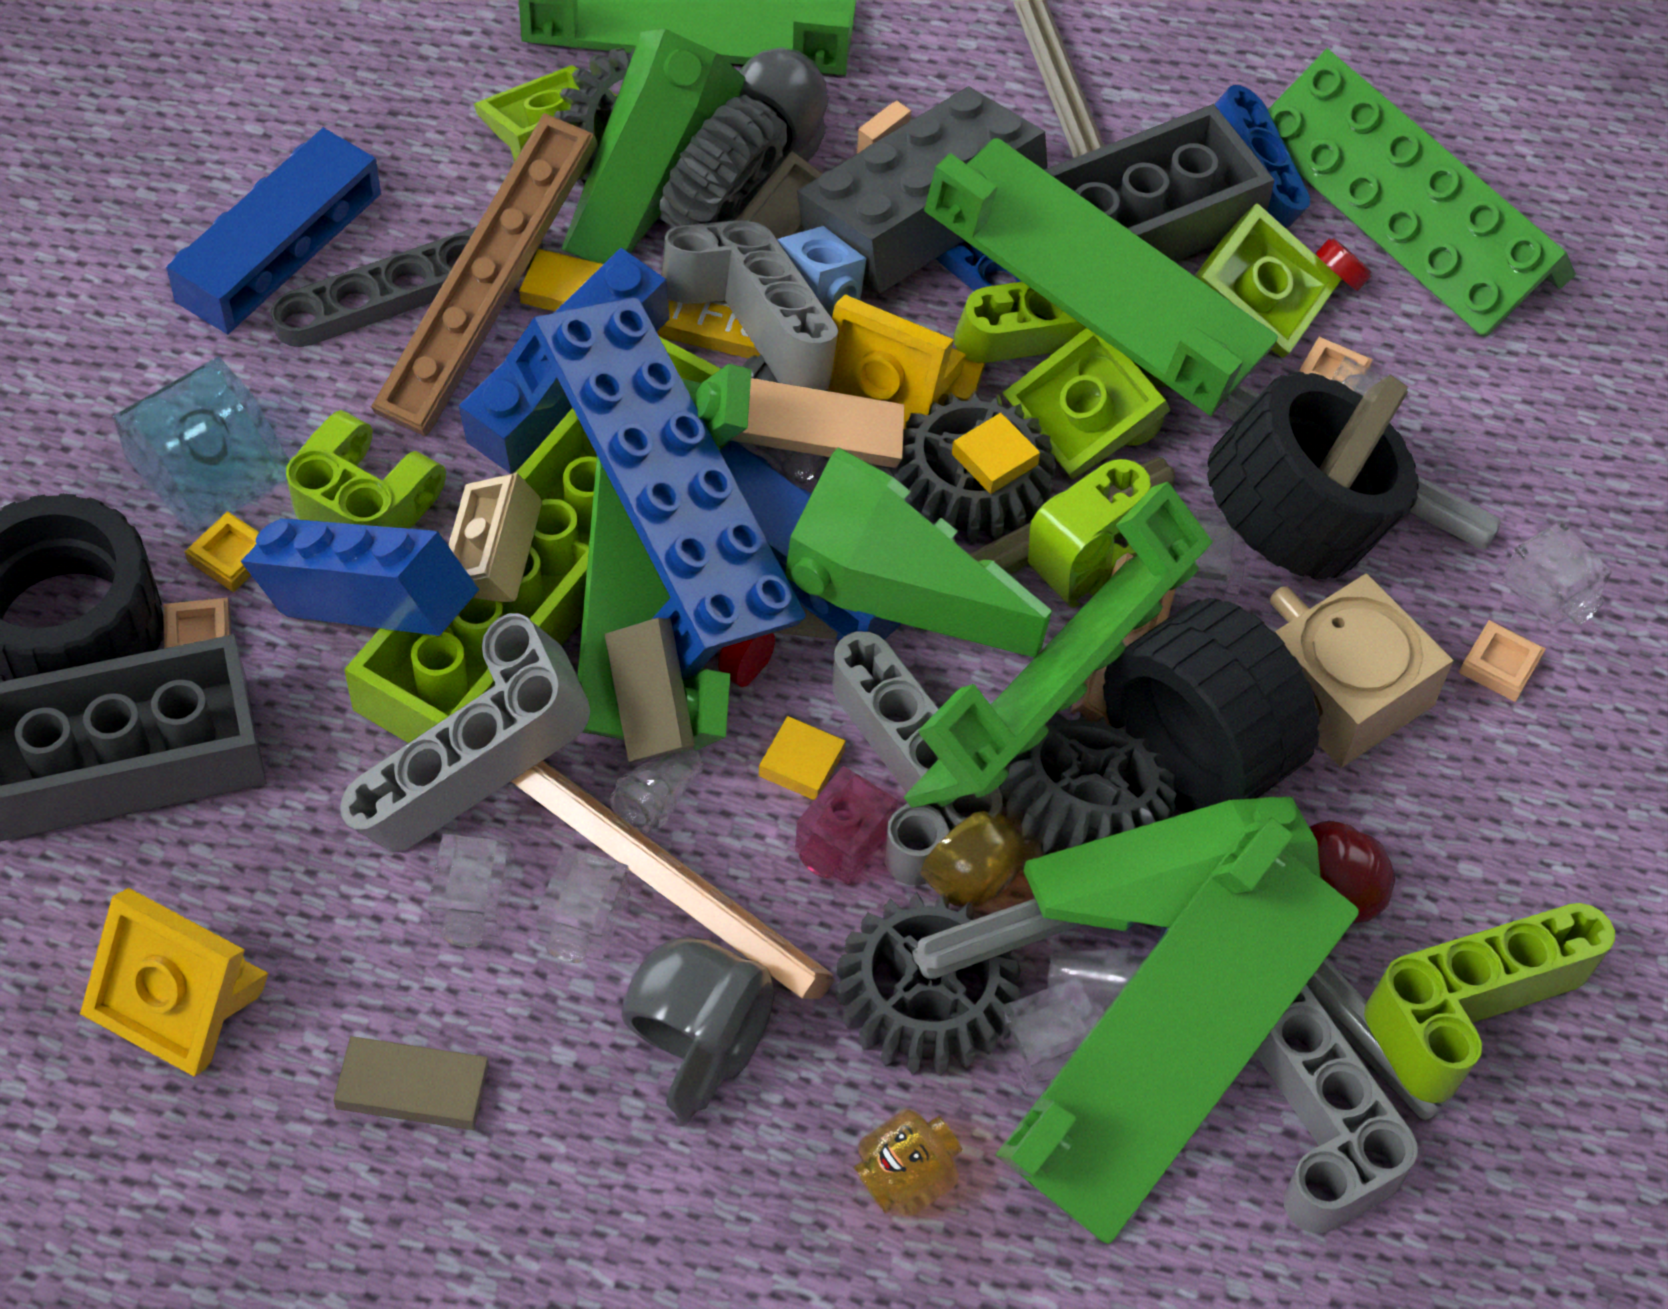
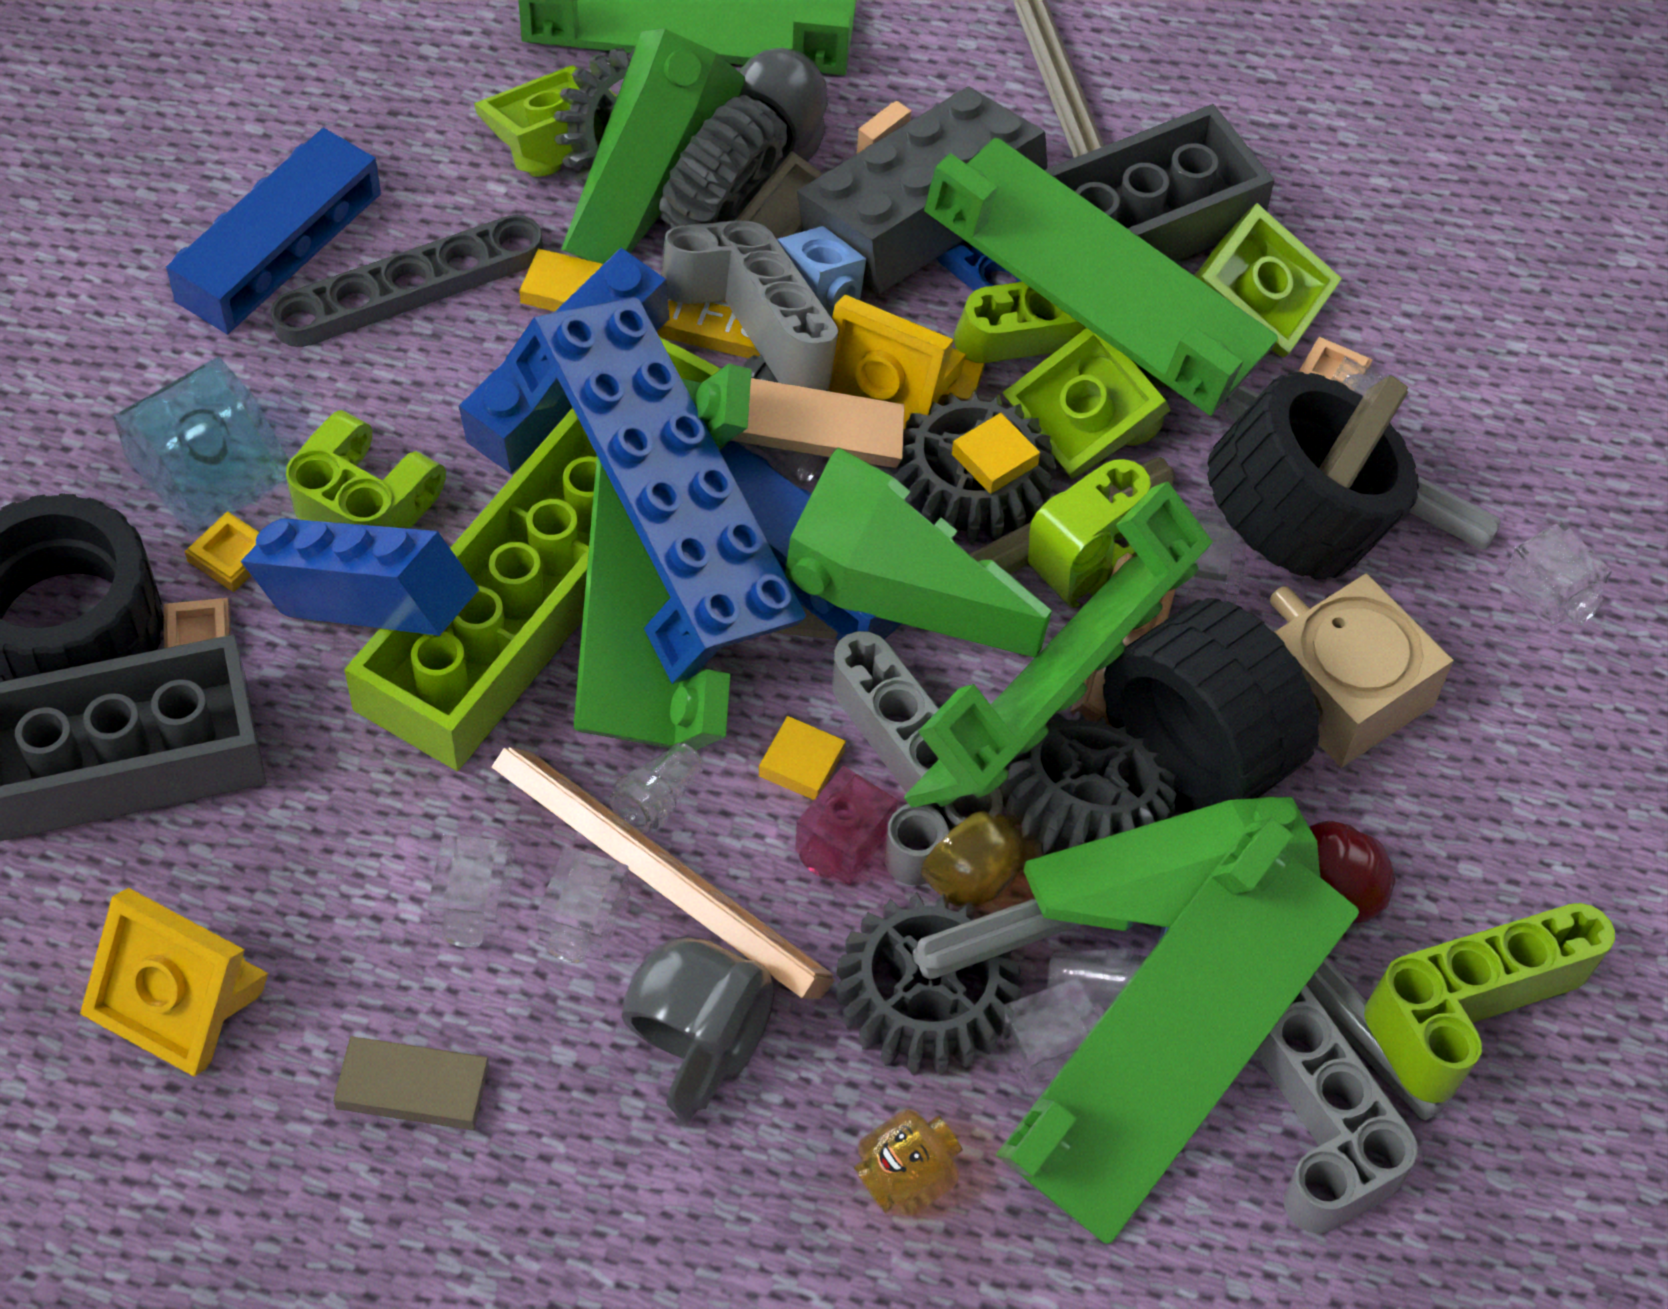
light grey beam [340,613,590,852] -> none
medium nougat tile [371,113,598,437] -> none
tan slope [448,473,542,602] -> none
dark tan tile [605,618,695,762] -> none
red tile [718,633,775,687] -> none
blue beam [1214,85,1310,228] -> none
bright green bracket [1268,48,1576,336] -> none
red tile [1315,238,1372,291] -> none
light nougat tile [1459,620,1546,702] -> none

